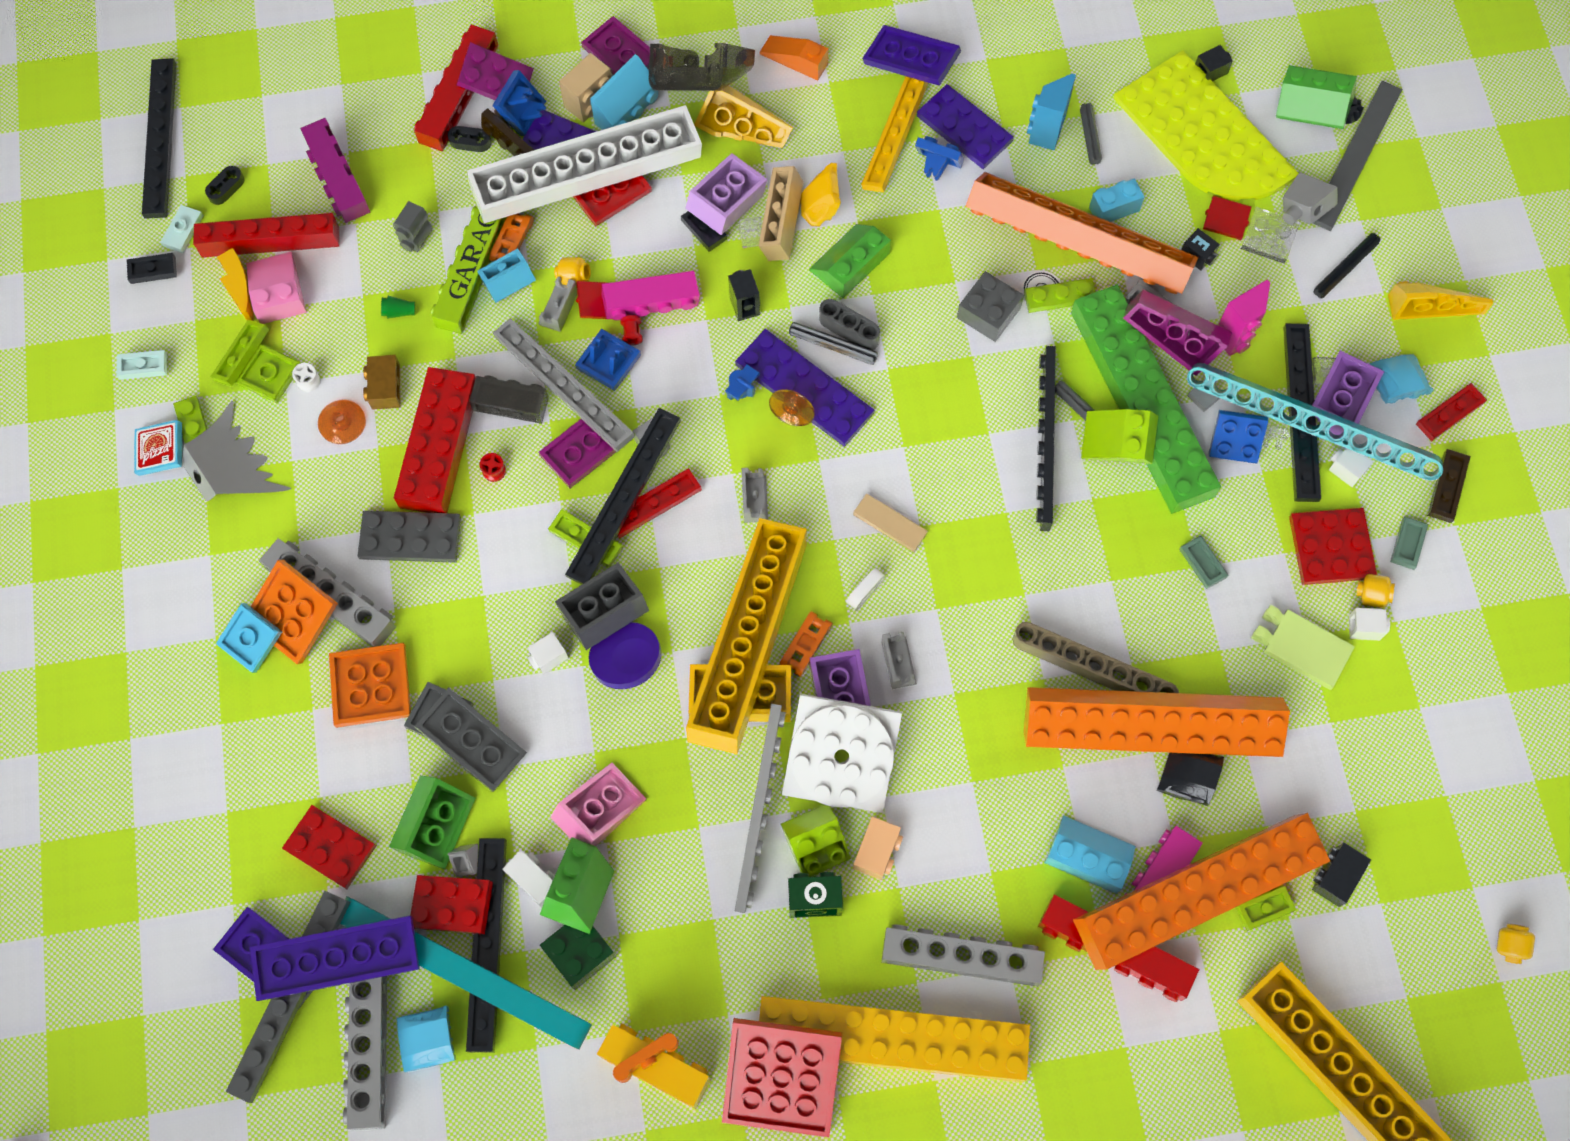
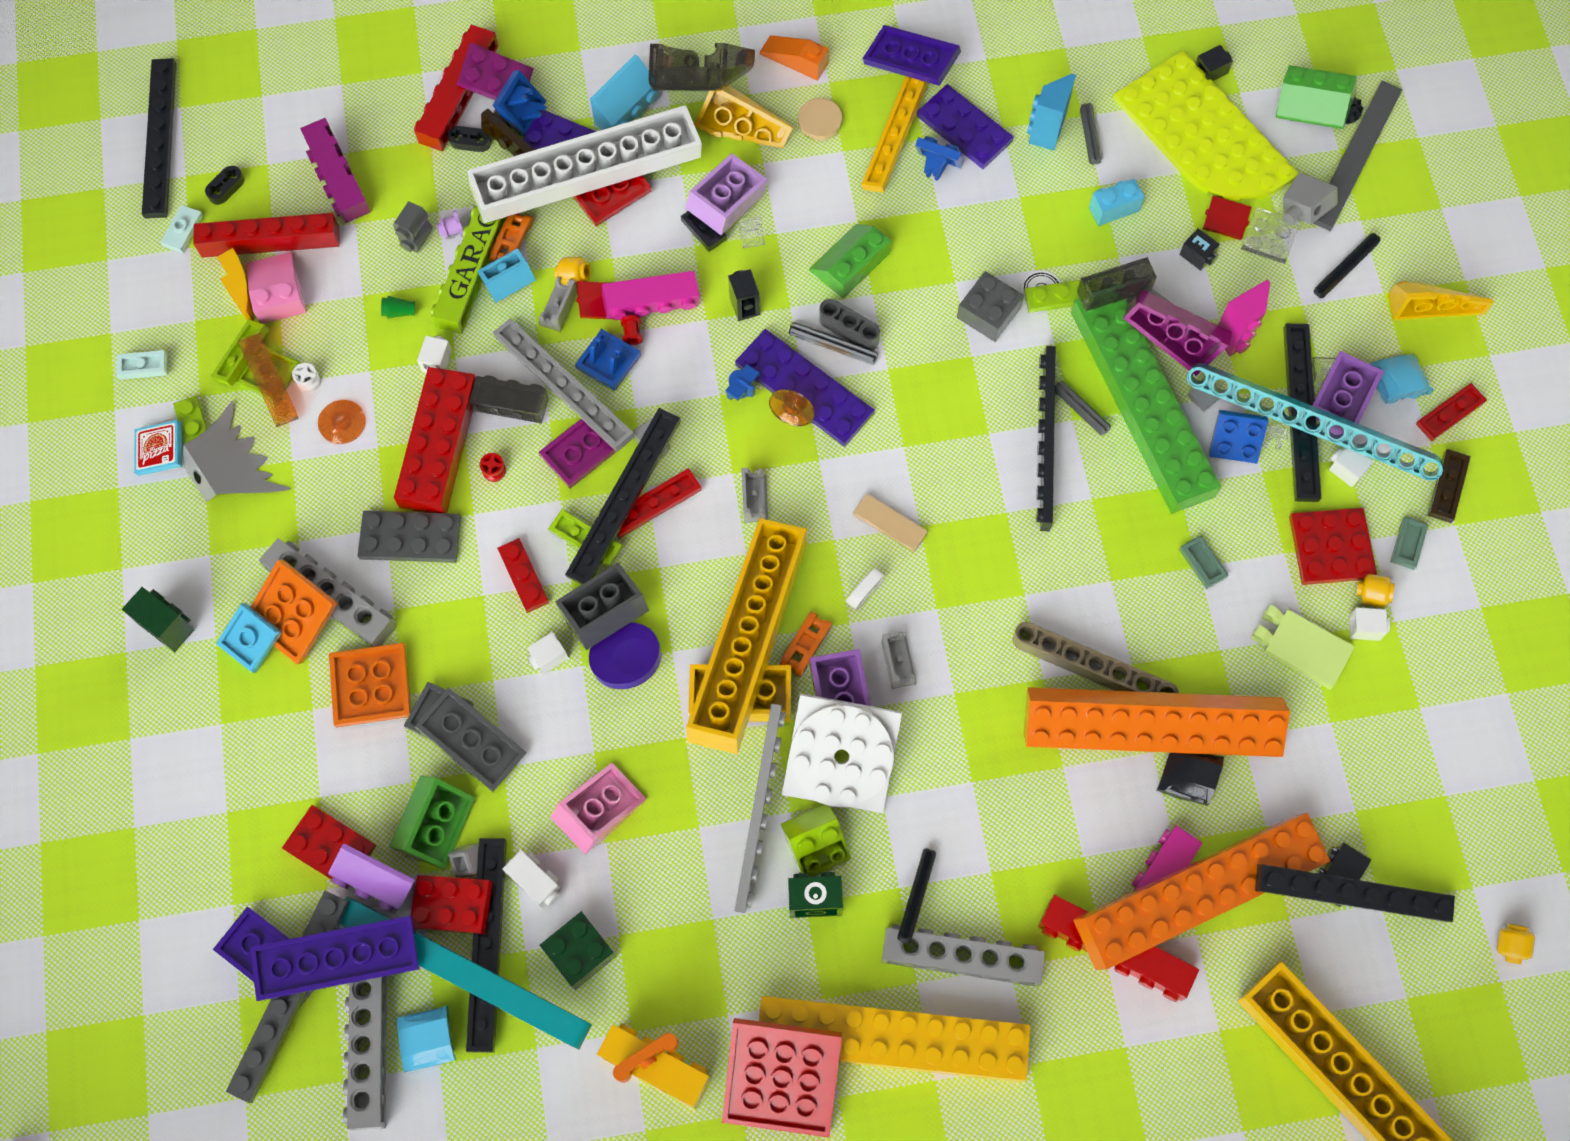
black plate [126,253,177,284] -> none
pearl gold brick [363,355,401,410] -> none
bright green slope [540,837,614,934] -> none
tan brick [559,53,611,122] -> none
magenta plate [581,16,659,75] -> none
tan brick [759,166,804,261] -> none
yellow slope [800,163,841,227] -> none
light nougat brick [853,817,903,880] -> none
brick [965,172,1199,294] -> none
medium azure slope [1044,815,1136,894] -> none
lime slope [1081,409,1158,464] -> none
lime plate [1236,886,1297,931] -> none
none -> dark green brick [121,587,194,653]
none -> clear orange plate [238,333,299,427]
none -> medium lavender slope [328,843,415,912]
none -> white brick [417,336,452,372]
none -> lavender brick [436,210,463,239]
none -> red plate [497,538,549,613]
none -> tan tile [798,98,842,141]
none -> black axle [897,848,936,943]
none -> clear smoke brick [1077,257,1157,311]
none -> black plate [1255,864,1455,922]

